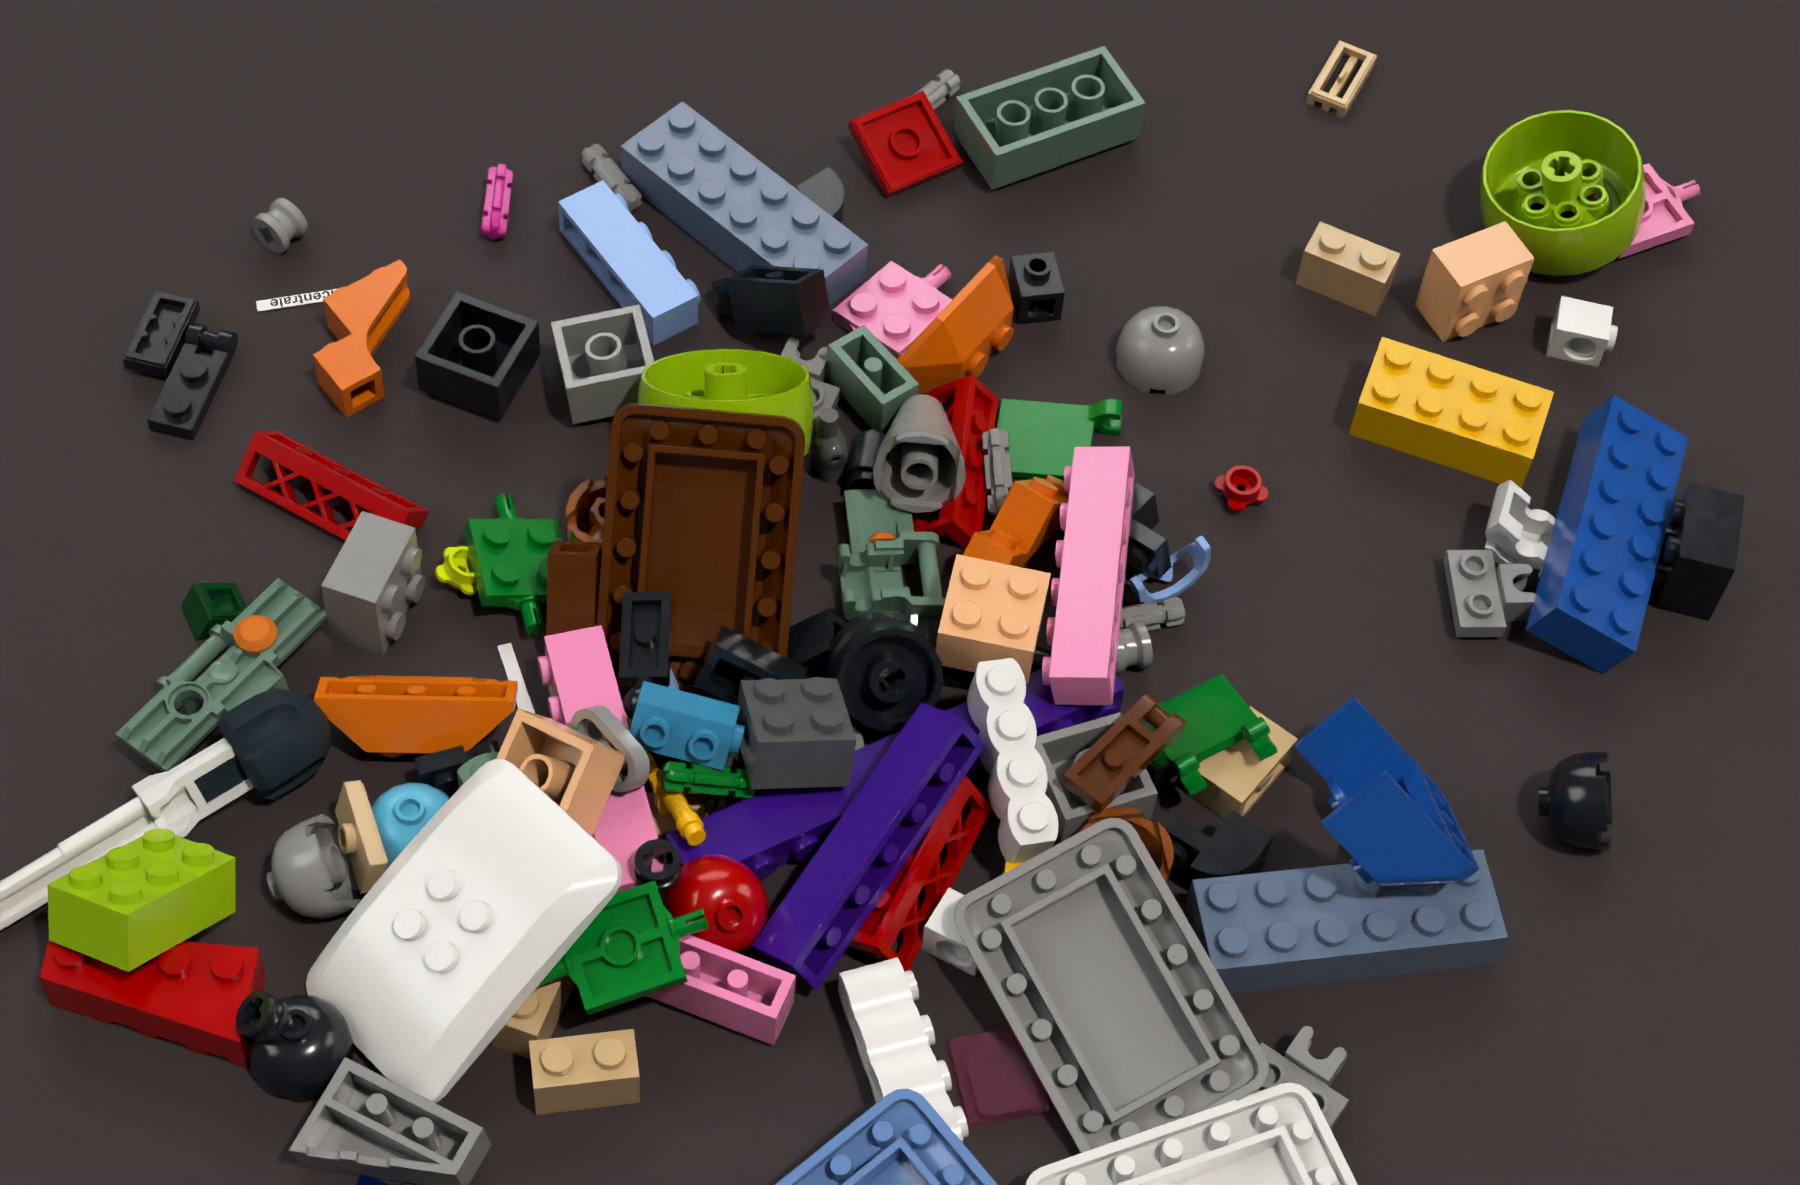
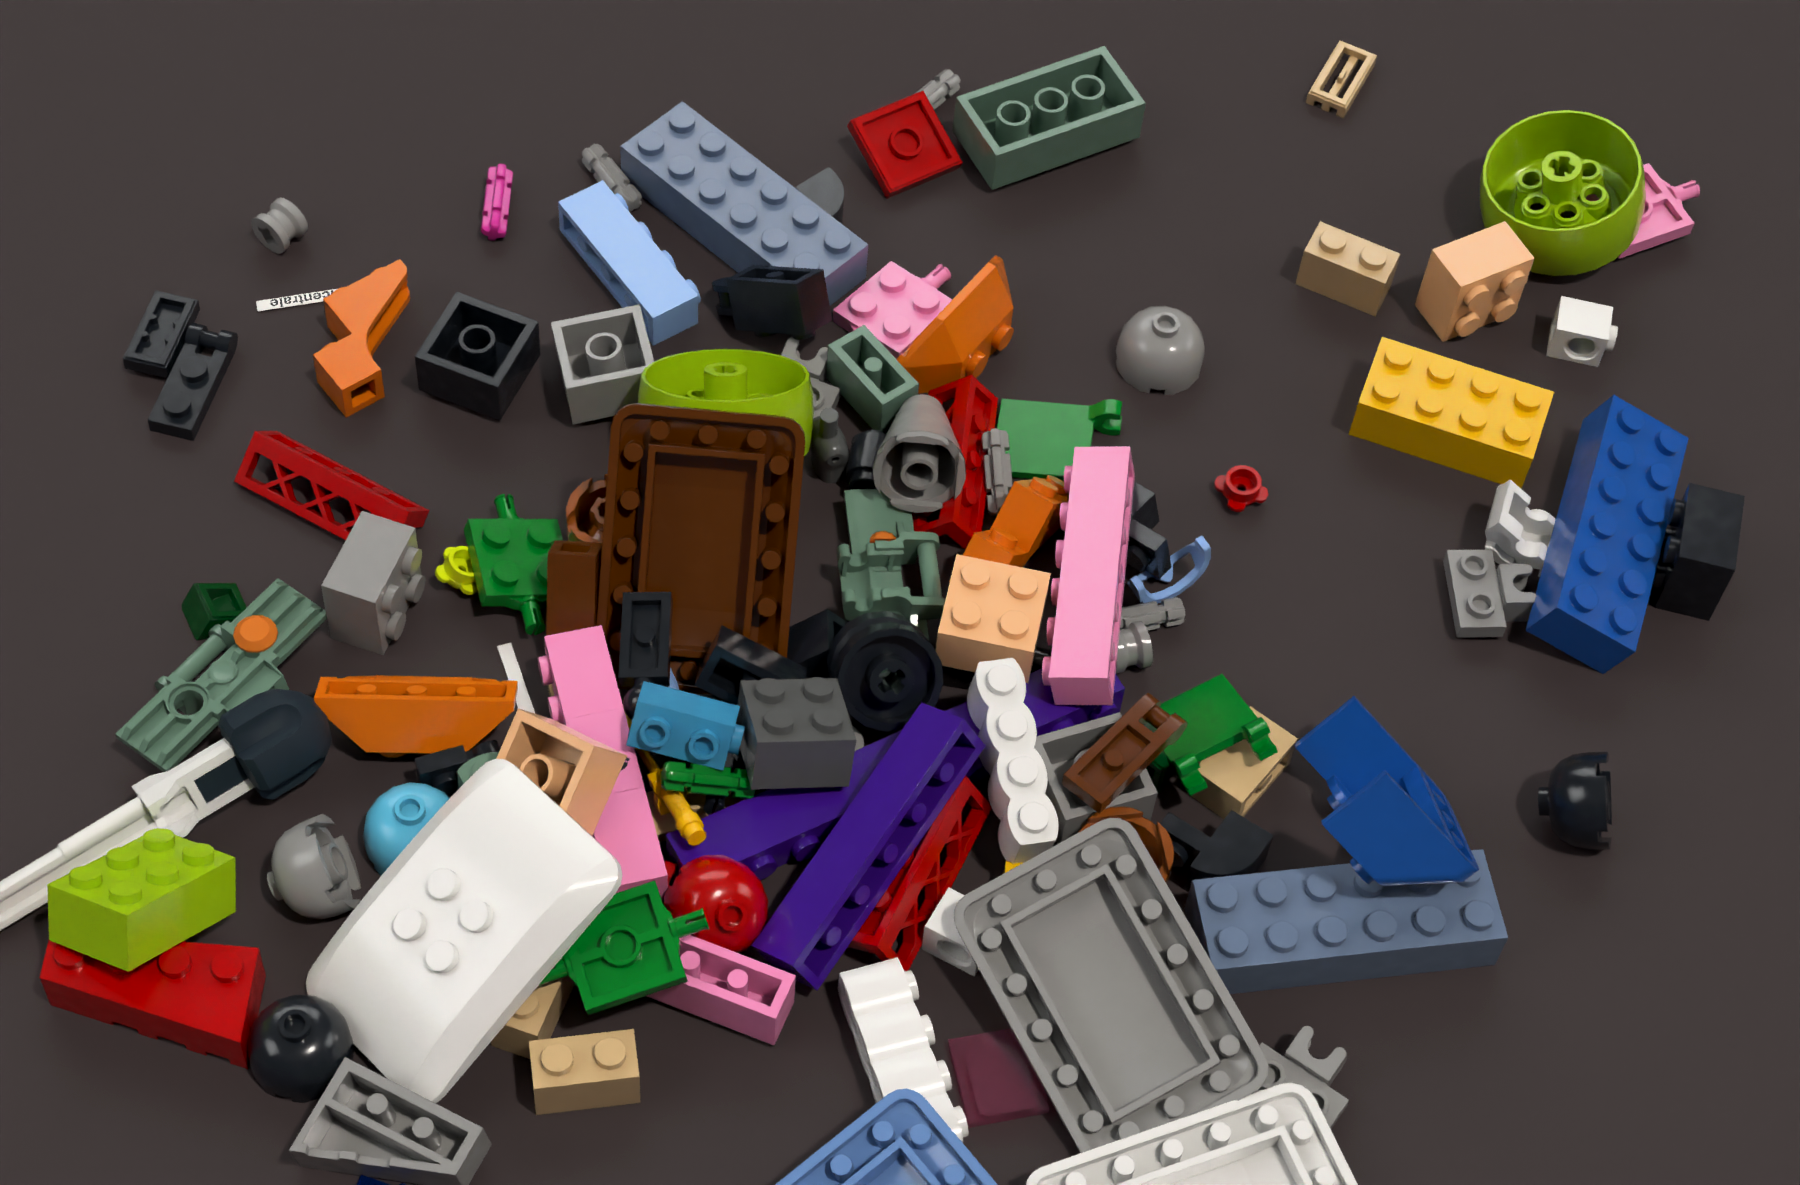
black bush [236,990,289,1044] -> none
tan plate [335,780,388,894] -> none
light grey plate [570,705,650,792] -> none
black bush [634,839,681,892] -> none
black brick [1008,252,1065,325] -> none

